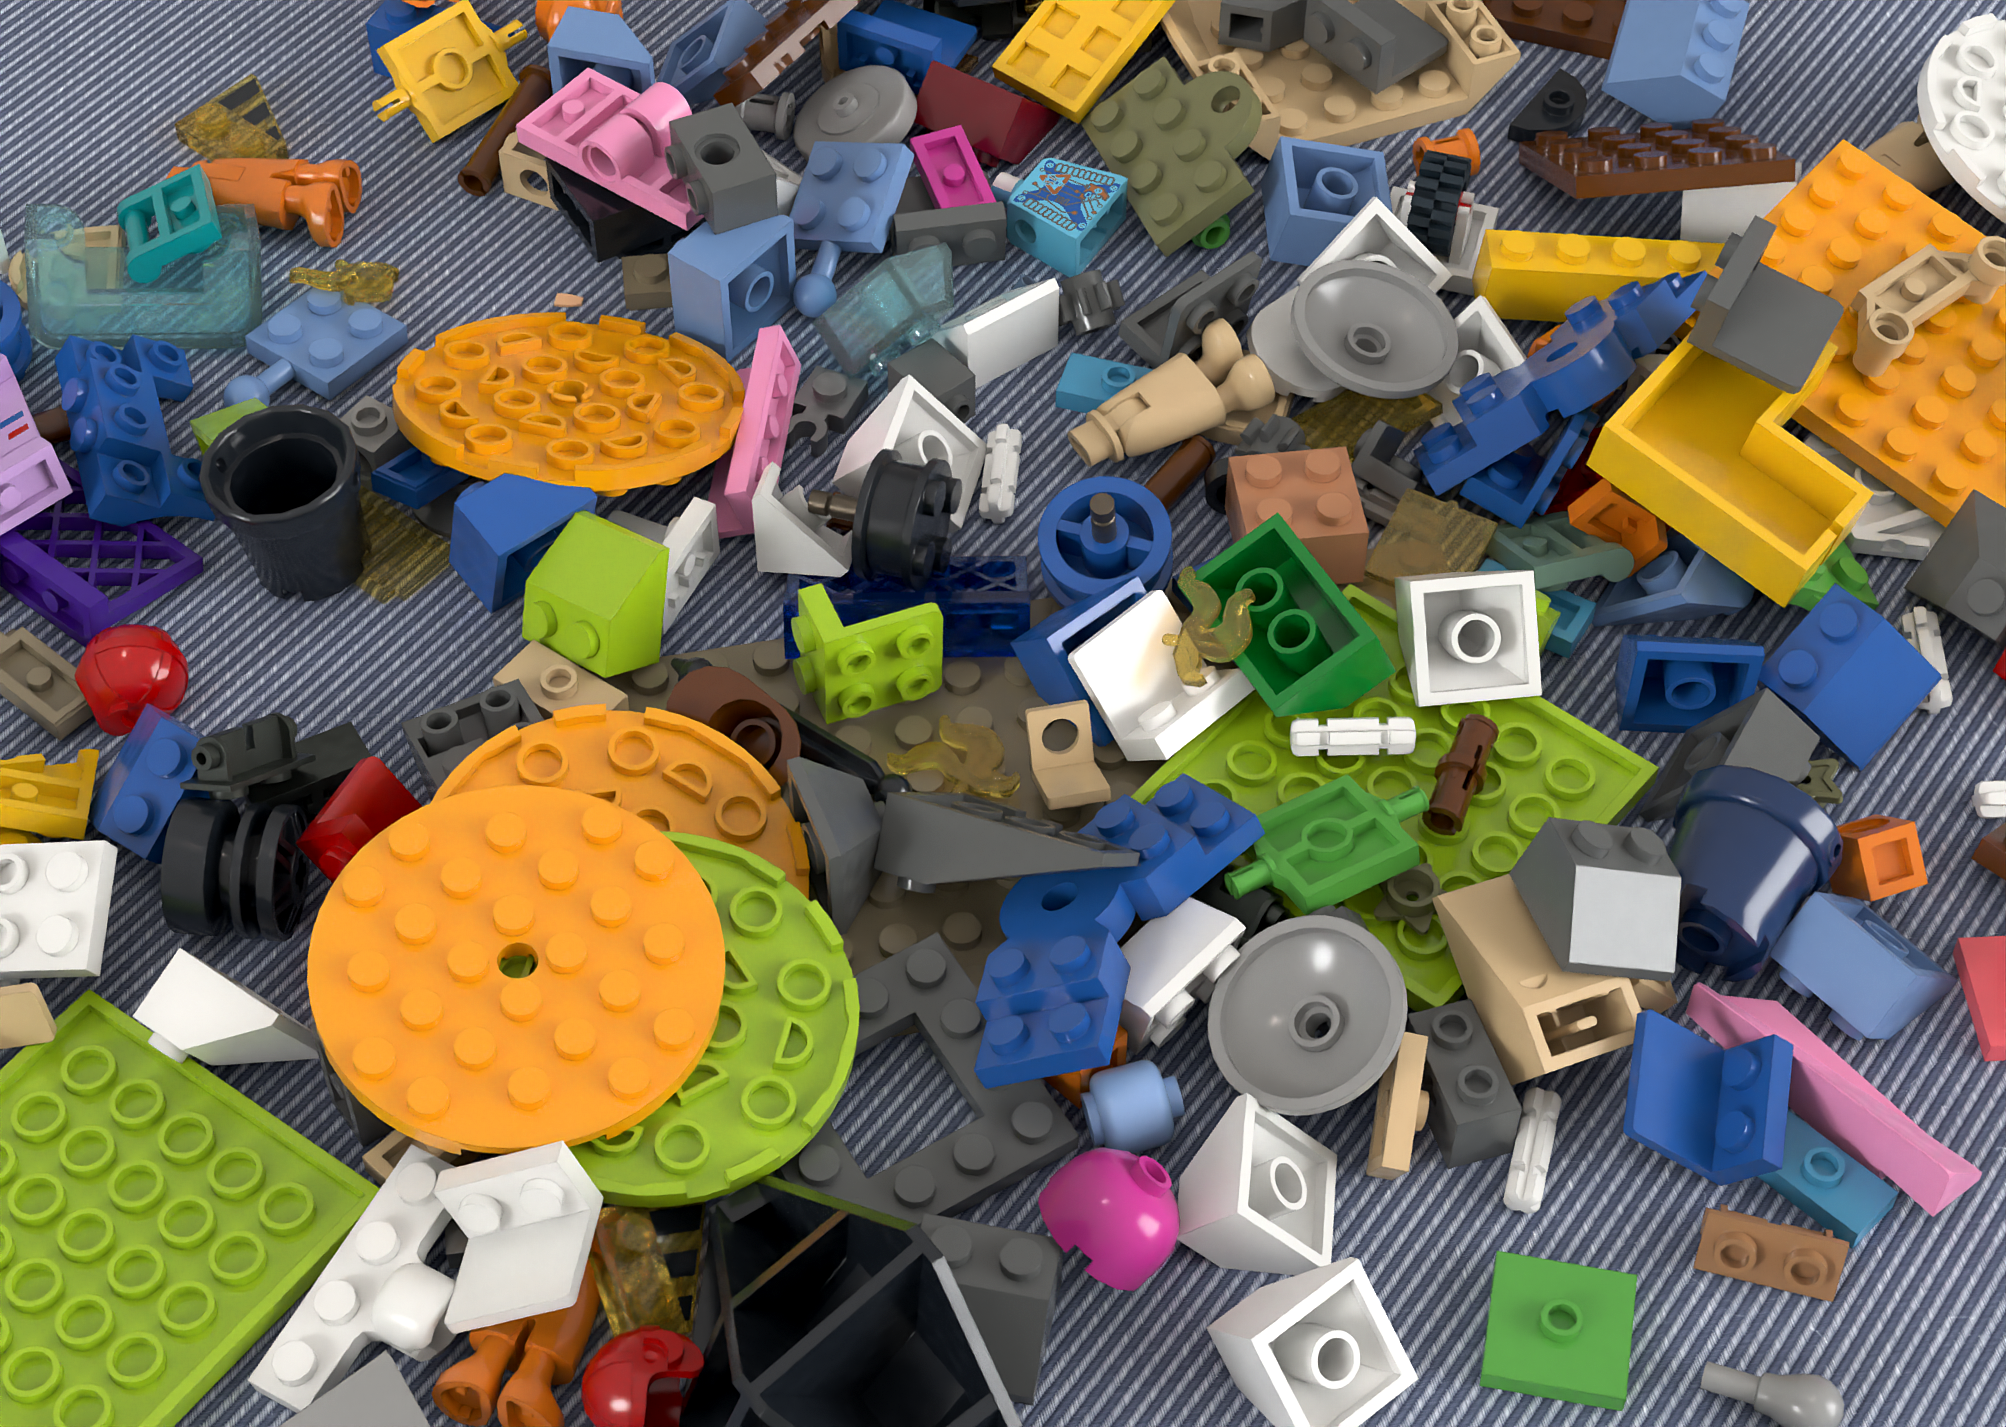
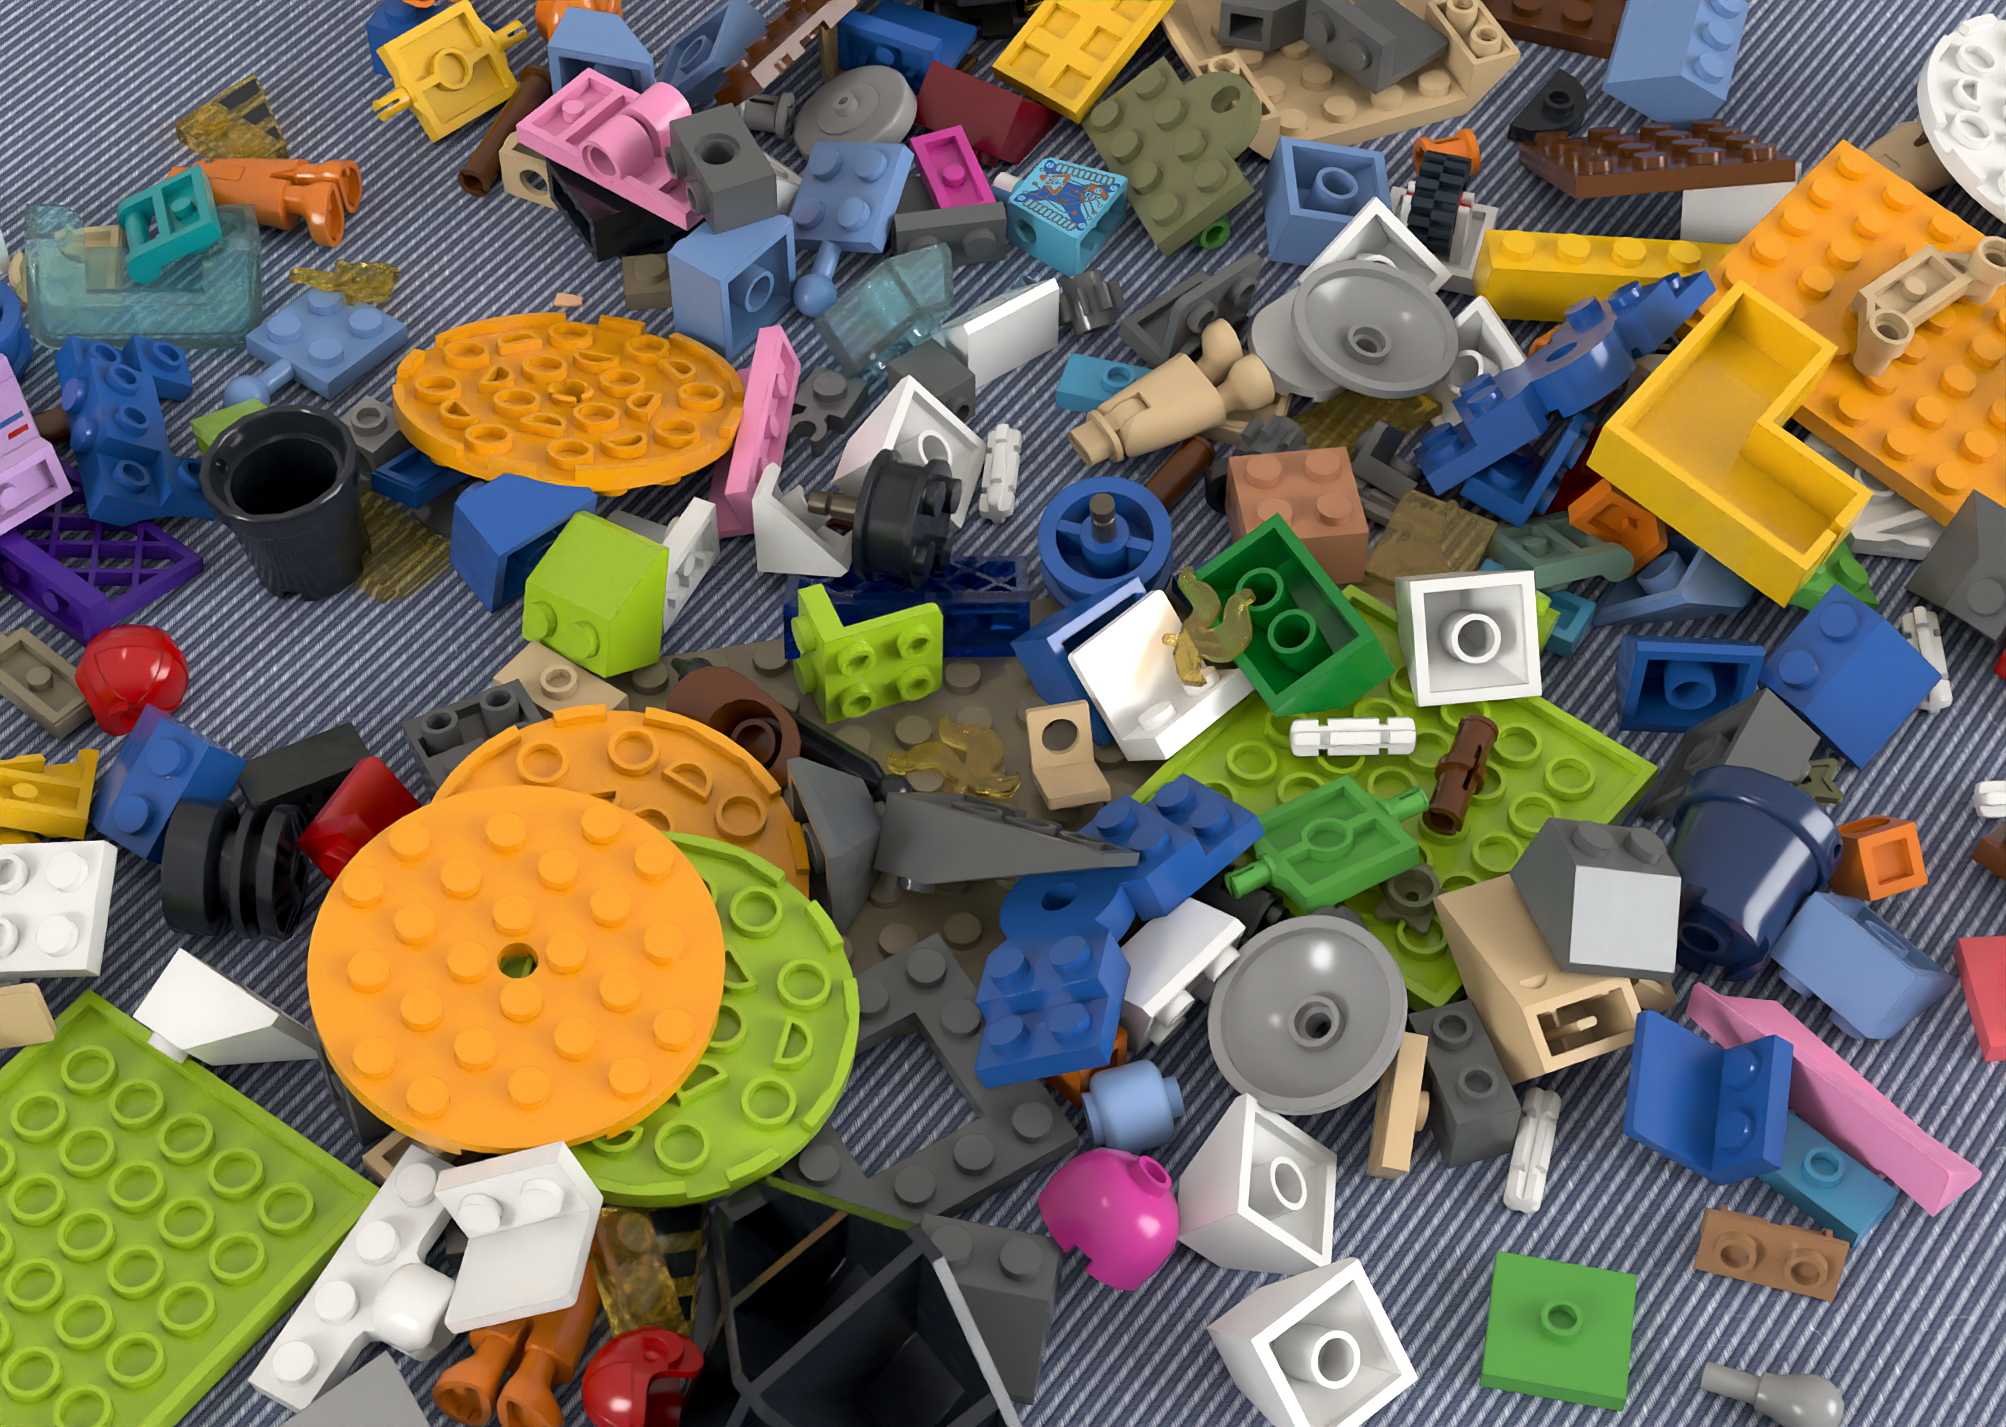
pearl dark grey hinge [180,712,316,800] -> none
dark grey bracket [1687,215,1844,394] -> none

